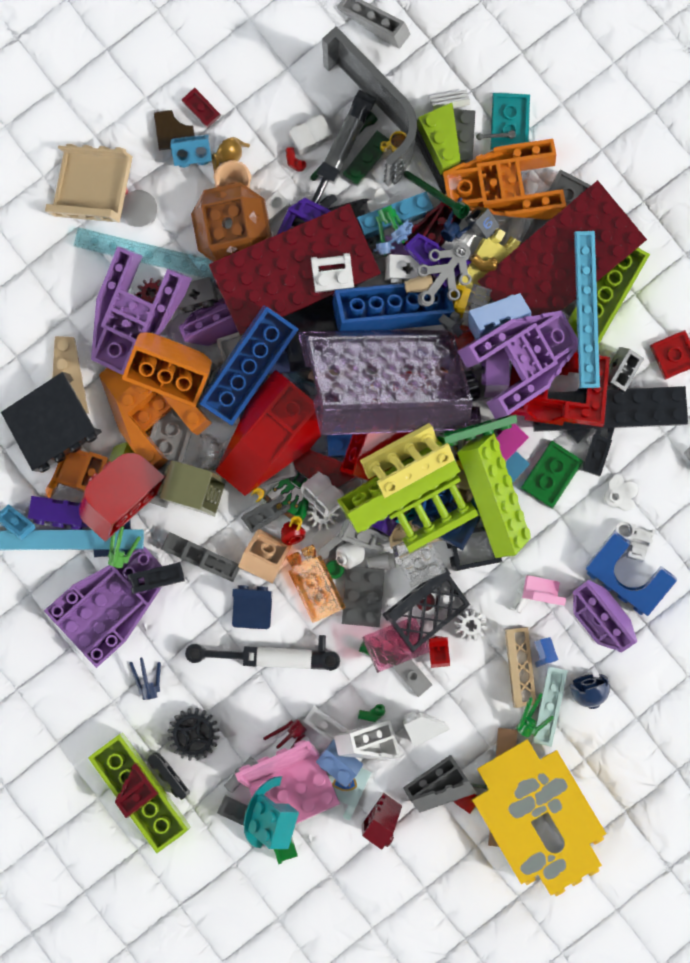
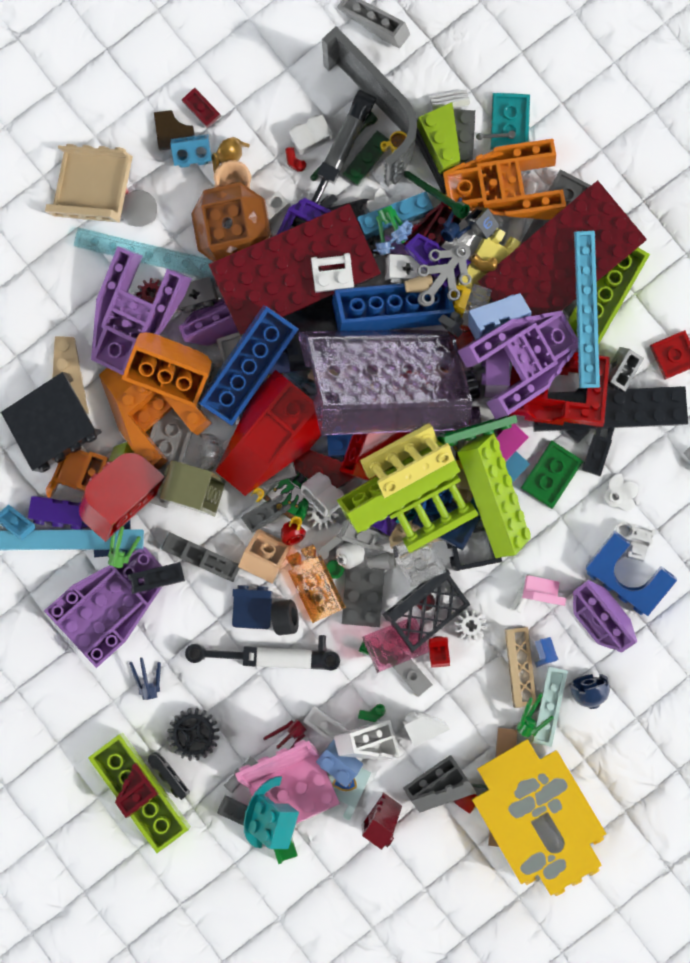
none -> black tyre [271,599,299,636]

